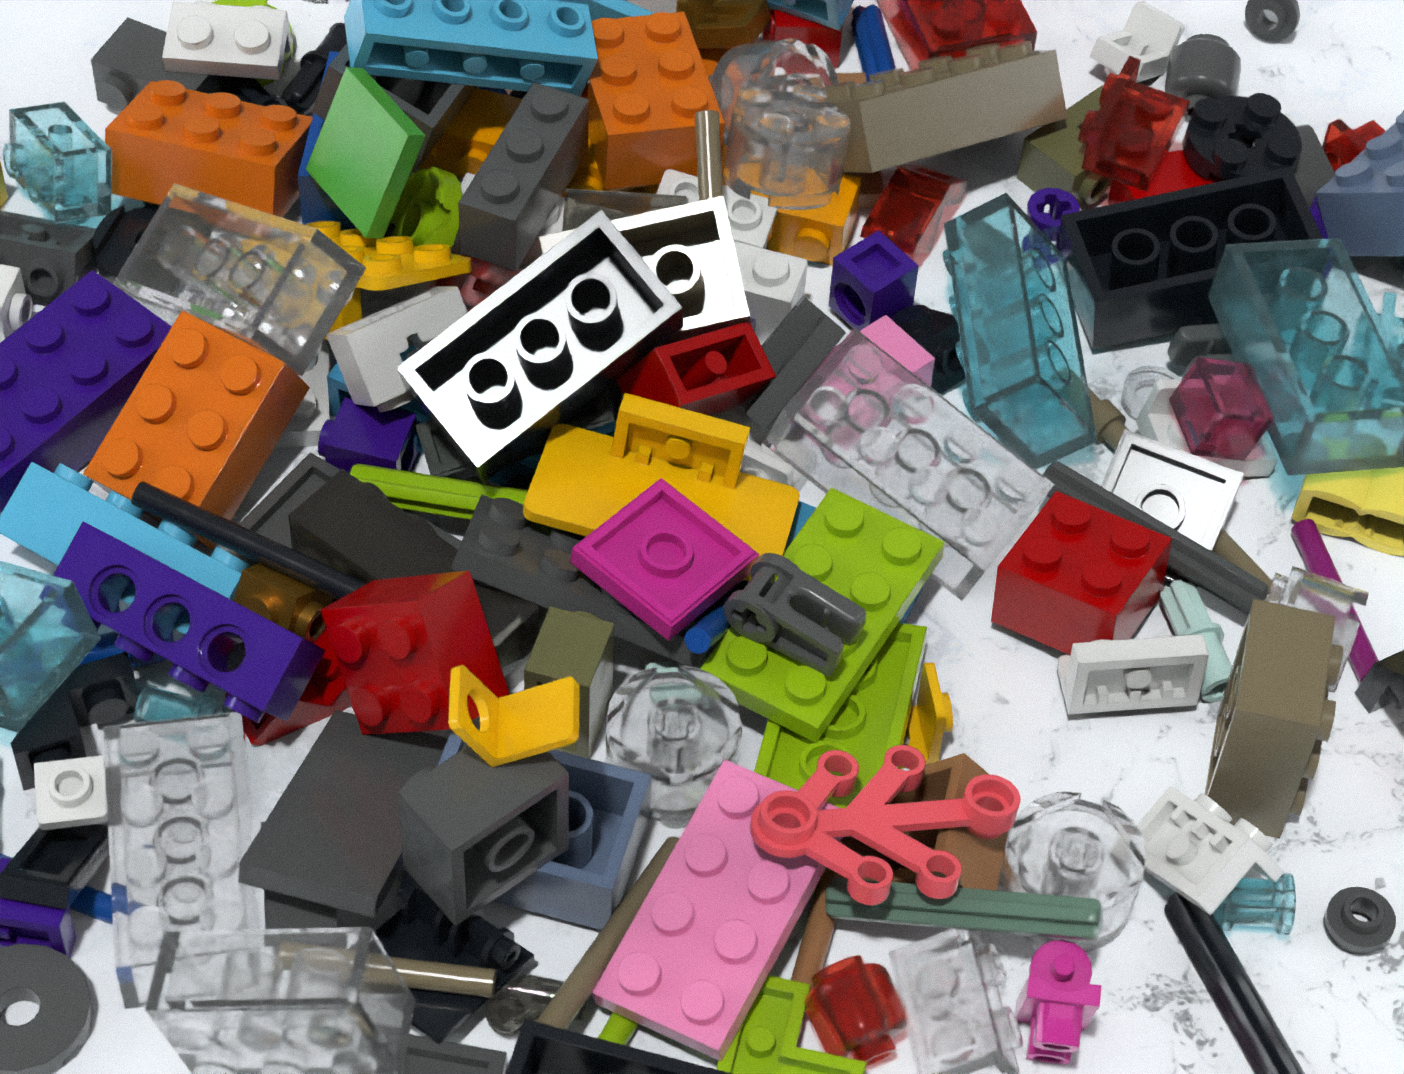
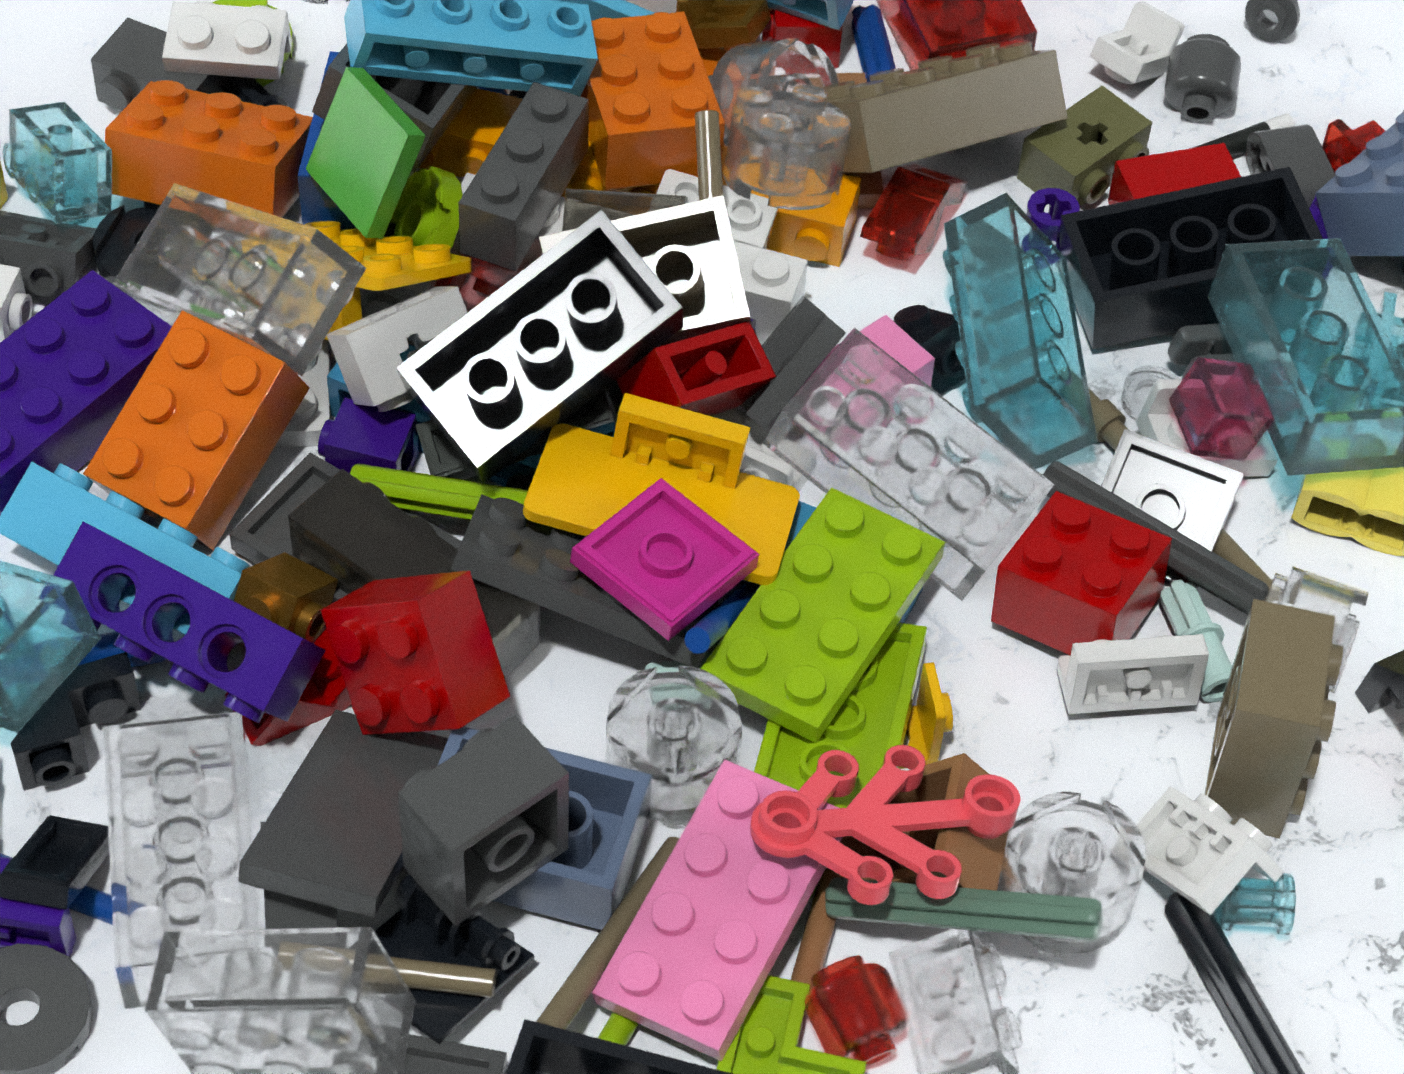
white bracket [34,755,115,830] -> none
black bar [131,481,367,599] -> none
clear light blue pin [135,684,226,747] -> none
black axle [281,23,347,115] -> none
yellow bracket [449,665,579,768] -> none
clear smoke arm [486,974,588,1035] -> none
olive brick [524,606,614,759] -> none
dark grey piece [723,553,866,676] -> none
dark purple brick [828,230,919,332] -> none
dark pink hips [1014,940,1102,1064] -> none
clear red bracket [1078,56,1190,192] -> none
black plate [1182,93,1302,180] -> none
magenta bar [1291,519,1379,683] -> none
dark grey plate [1325,887,1396,954] -> none

